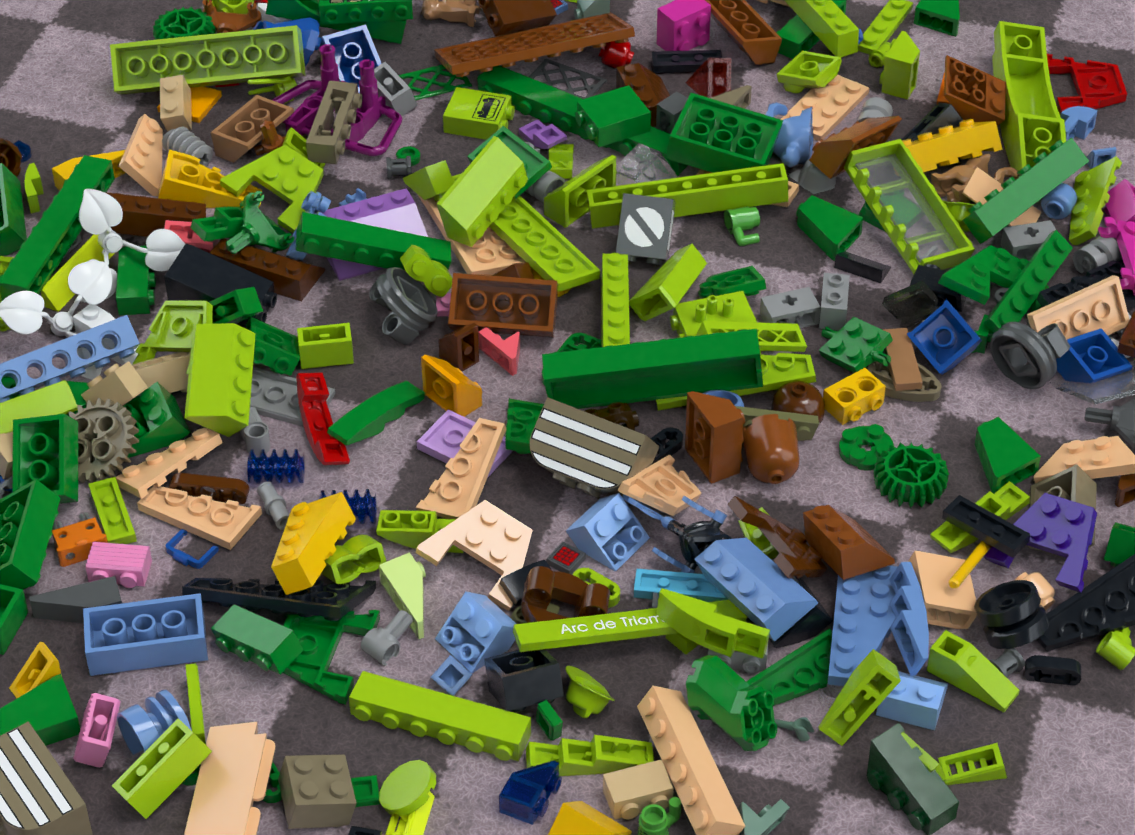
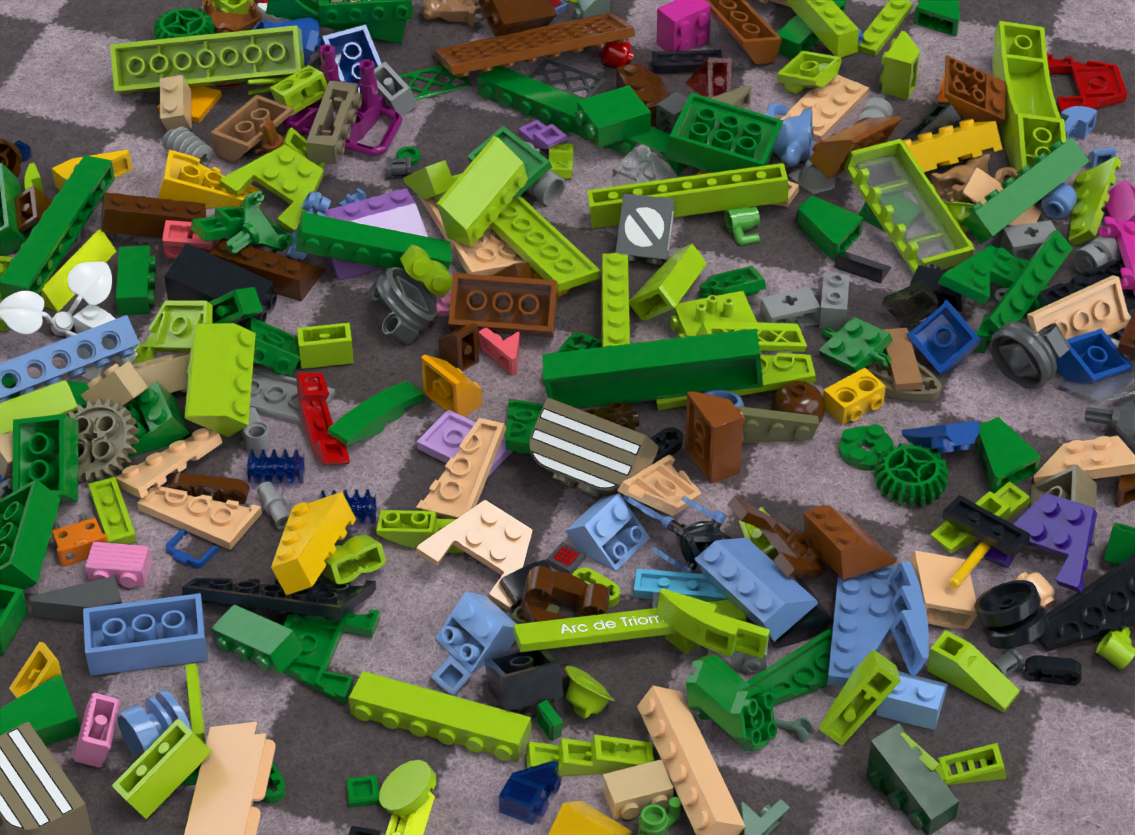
white plant [79,189,185,302] -> none
light nougat wing [119,114,163,196] -> none
dark tan brick [278,755,356,829] -> none
light grey axle [361,610,413,666] -> none
yellowish green slope [379,552,426,639] -> none
lime brick [443,87,515,140] -> none
lime slope [544,155,616,228] -> none
dark orange cylinder [743,414,800,484] -> none
lime pin [869,42,891,67] -> none
none -> reddish brown slope [14,185,52,233]
none -> lime brick [270,65,328,116]
none -> blue slope [902,421,980,453]

